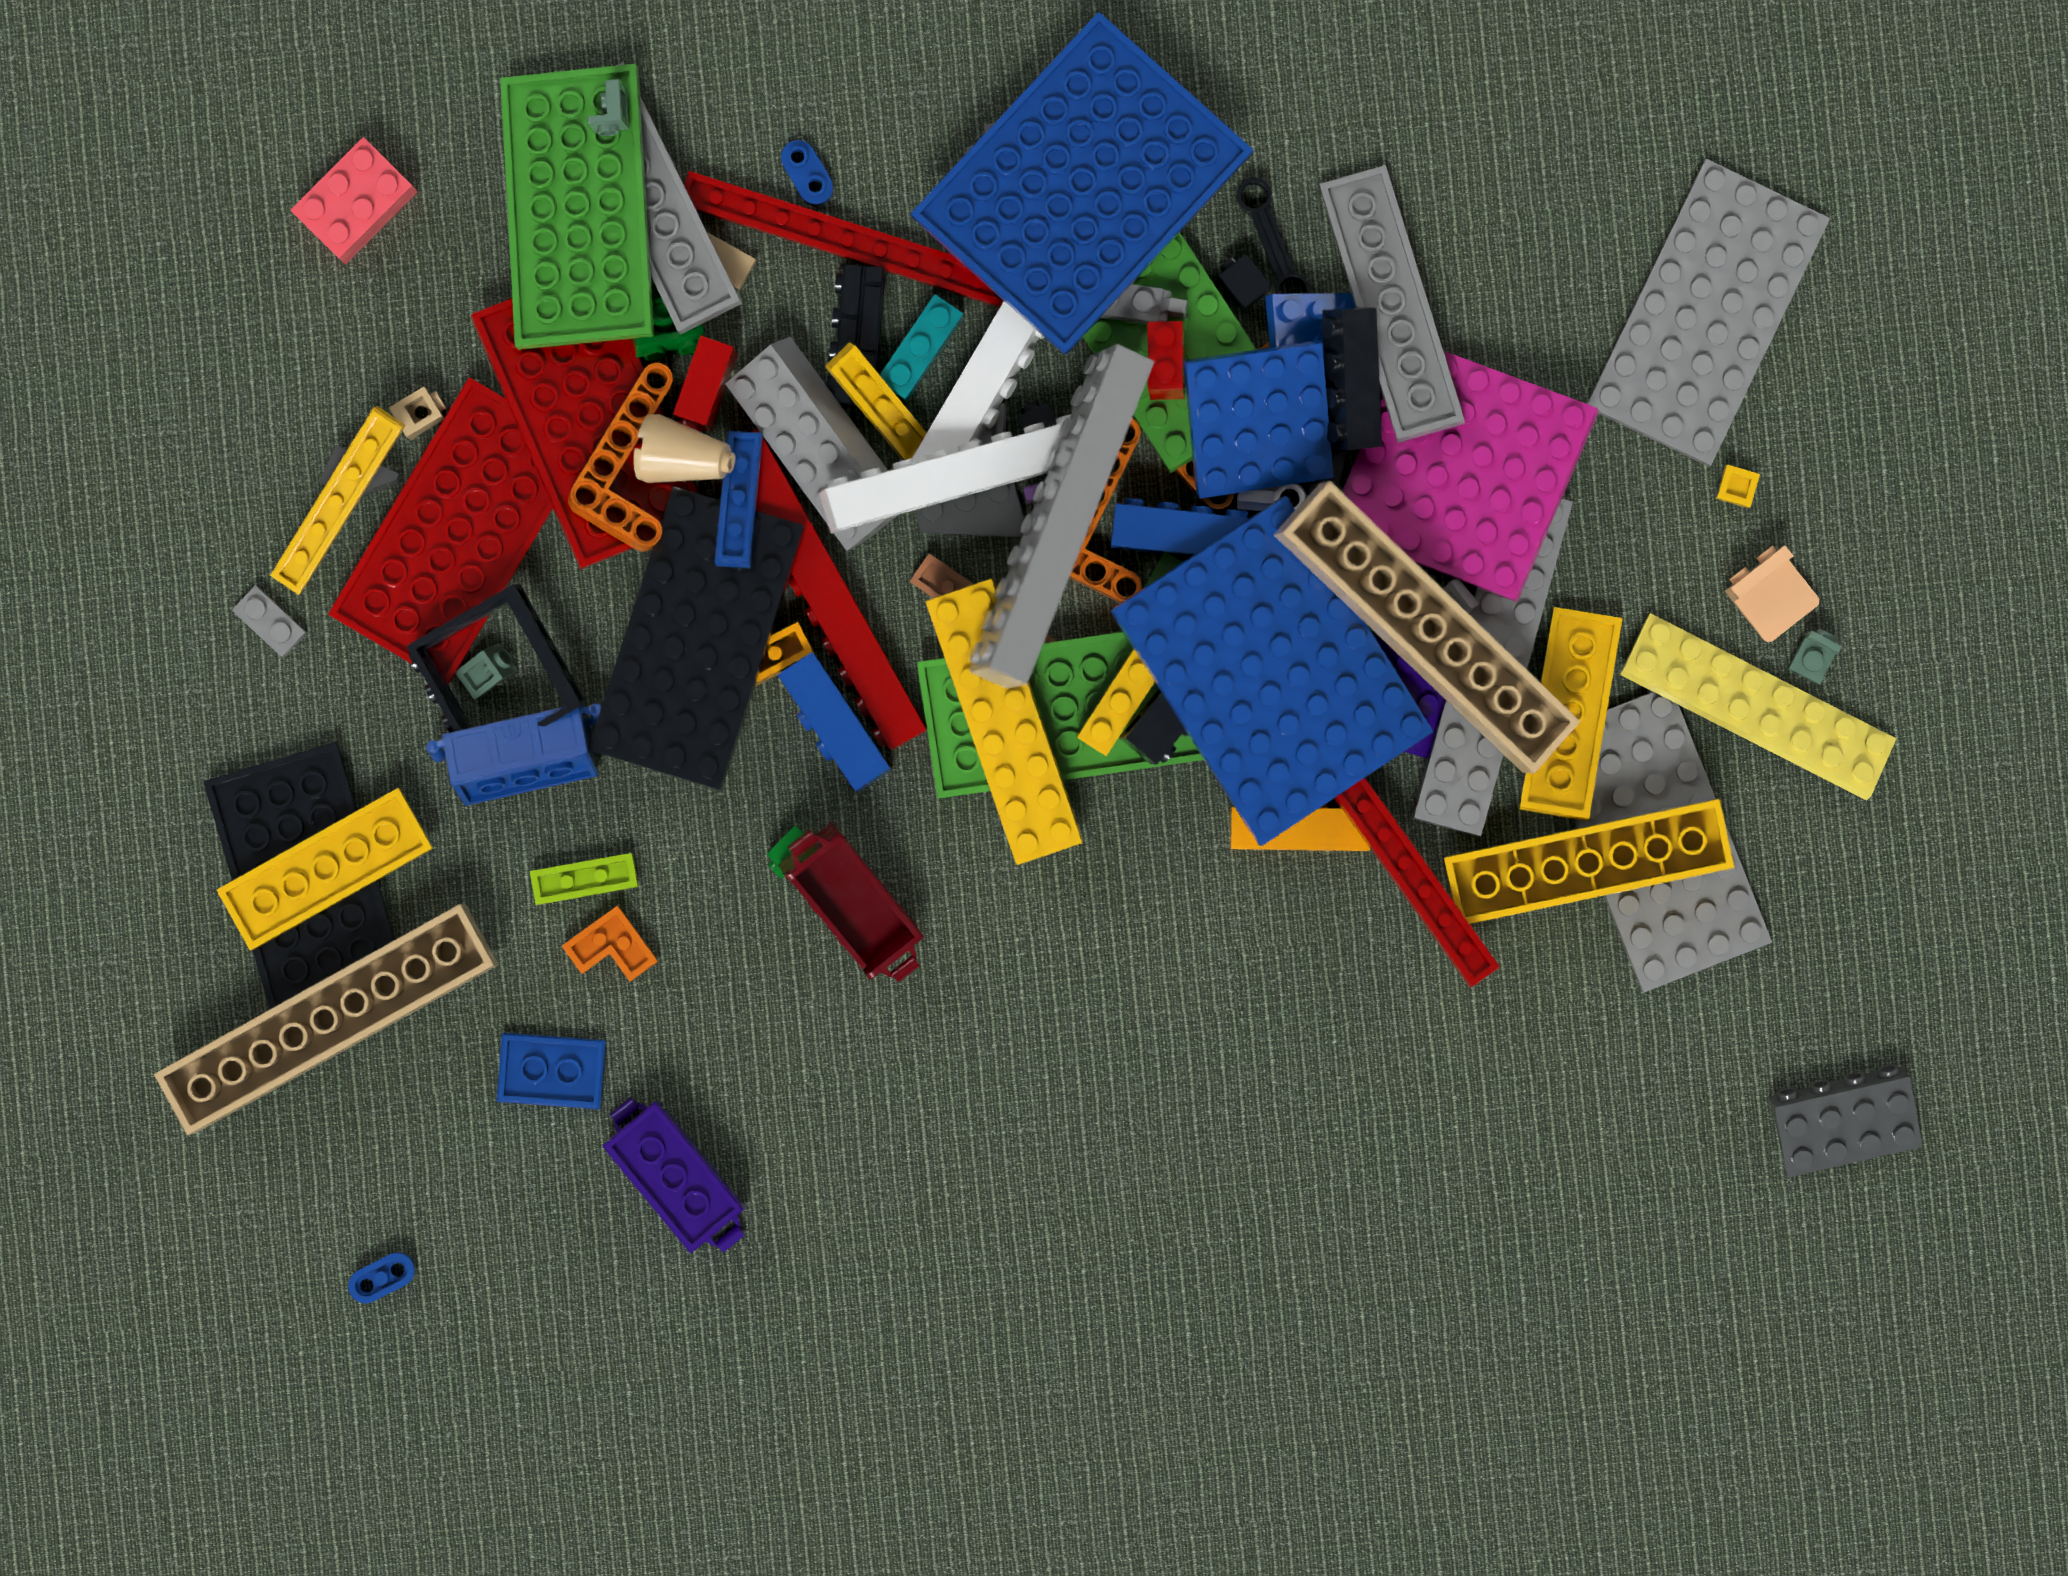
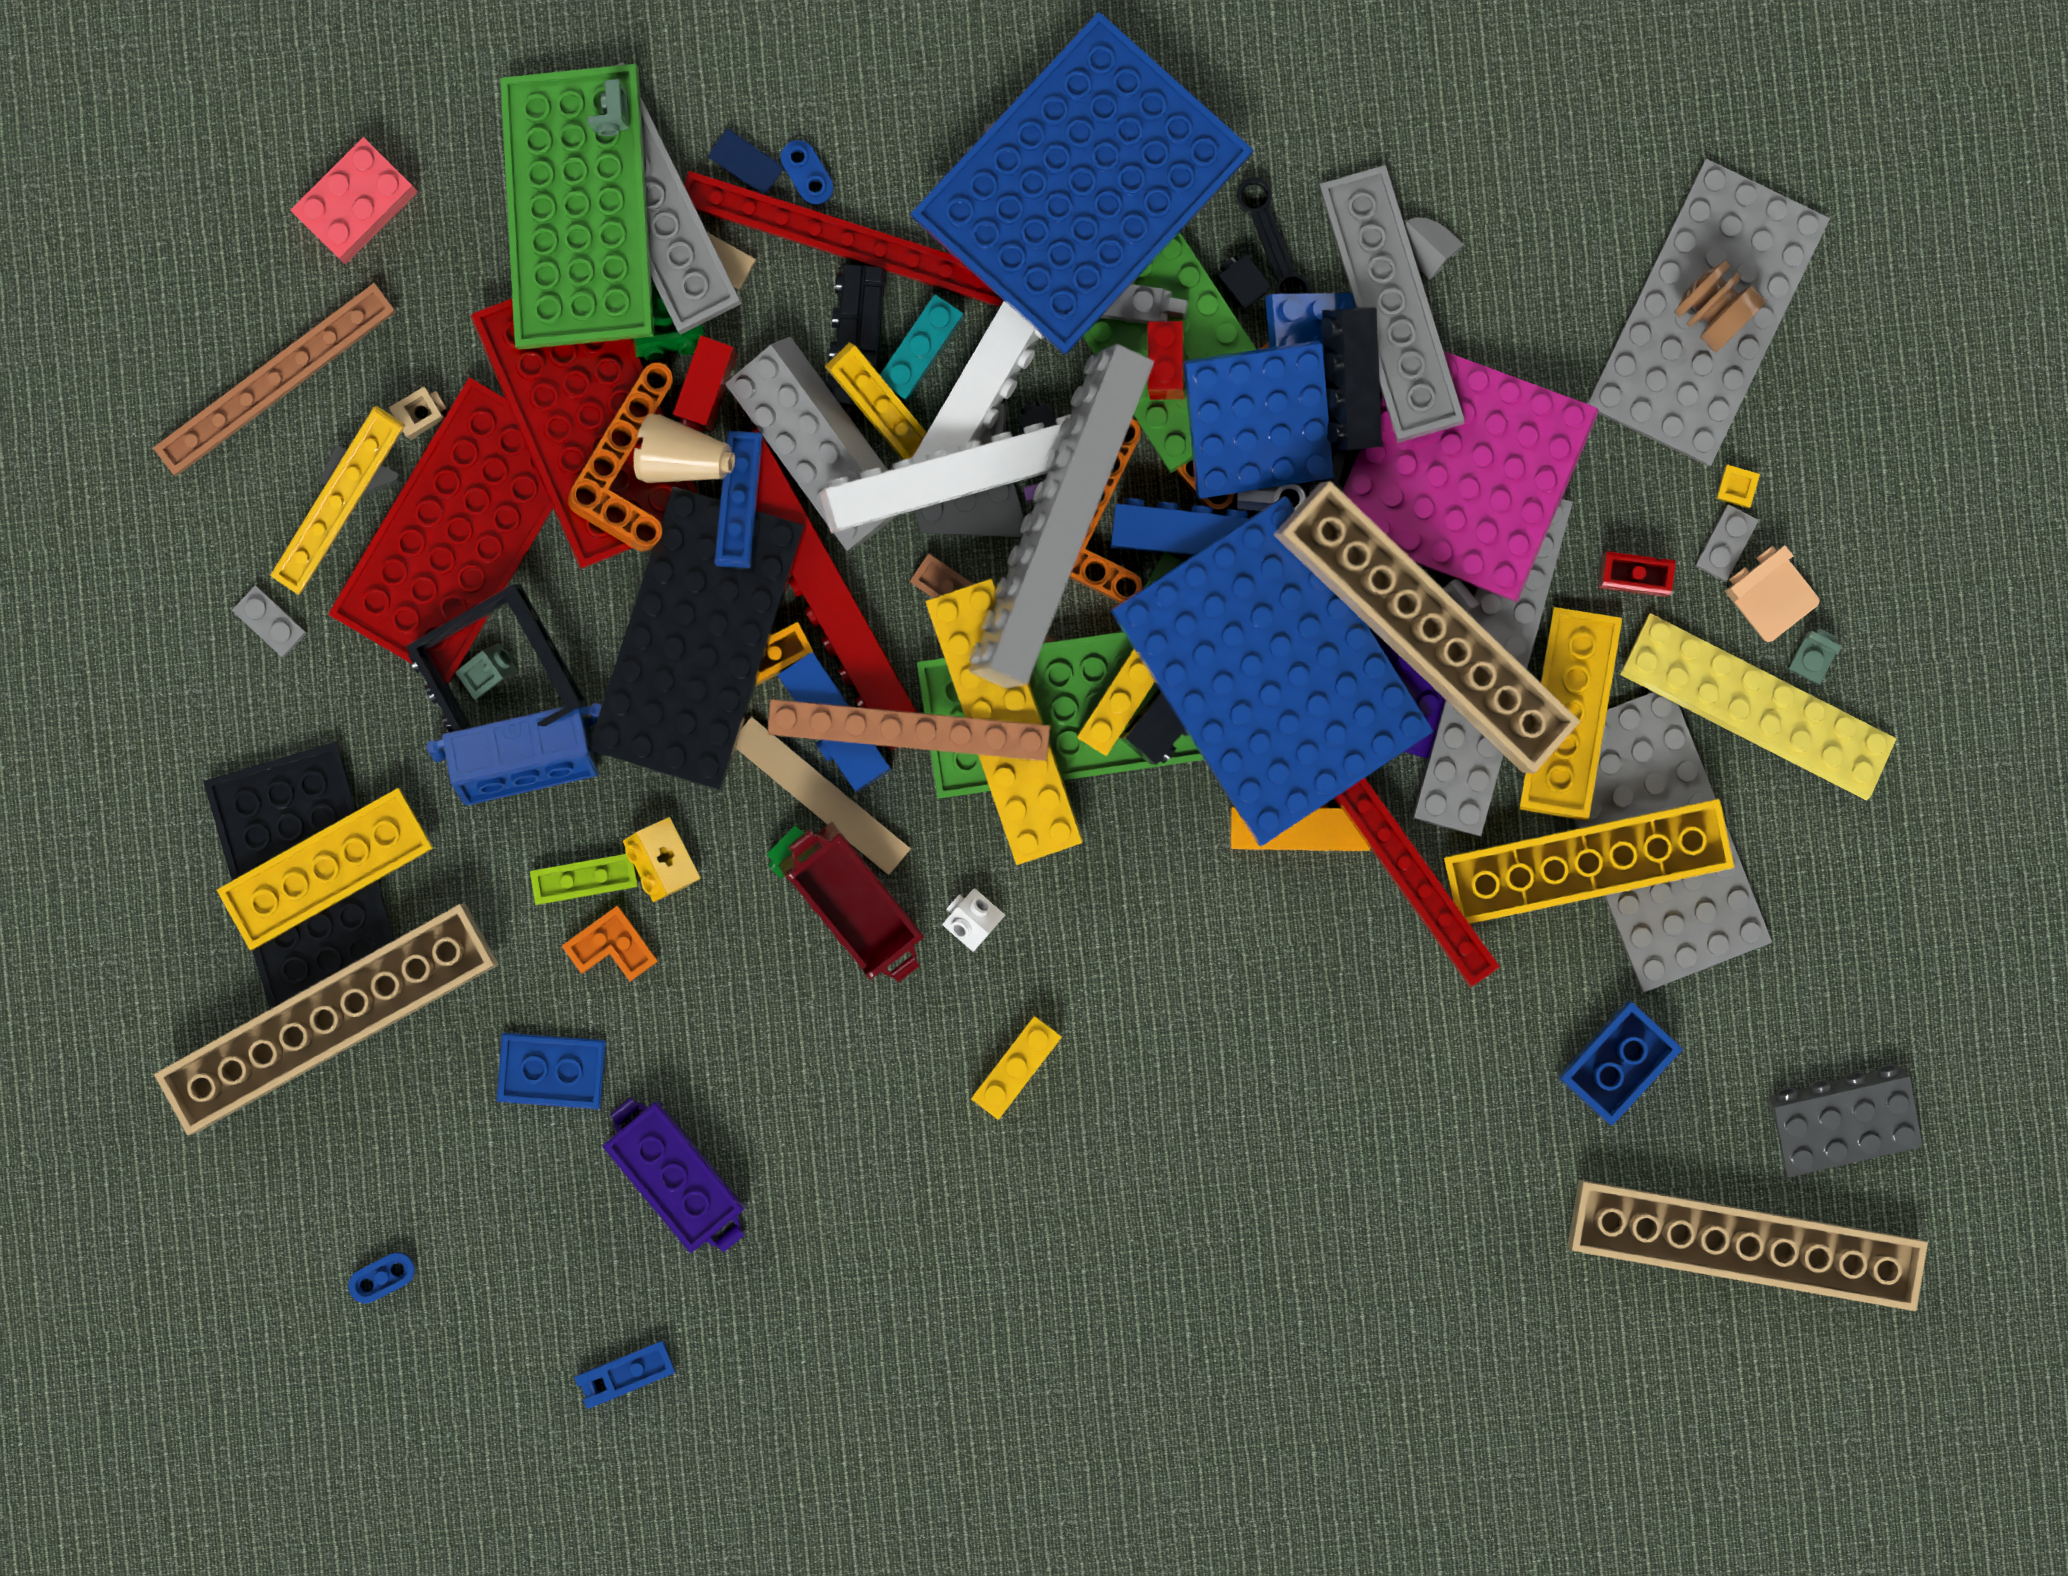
none -> nougat plate [153,283,396,476]
none -> blue plate [574,1340,676,1409]
none -> yellow brick [623,817,701,903]
none -> dark blue tile [708,128,784,195]
none -> tan tile [736,717,911,875]
none -> nougat plate [767,699,1050,761]
none -> white brick [942,888,1005,952]
none -> yellow brick [971,1015,1062,1120]
none -> light grey brick [1405,217,1464,280]
none -> blue brick [1556,1001,1683,1126]
none -> tan brick [1567,1180,1928,1311]
none -> red brick [1598,551,1676,597]
none -> medium nougat wheel [1674,259,1768,353]
none -> light grey plate [1695,504,1759,582]

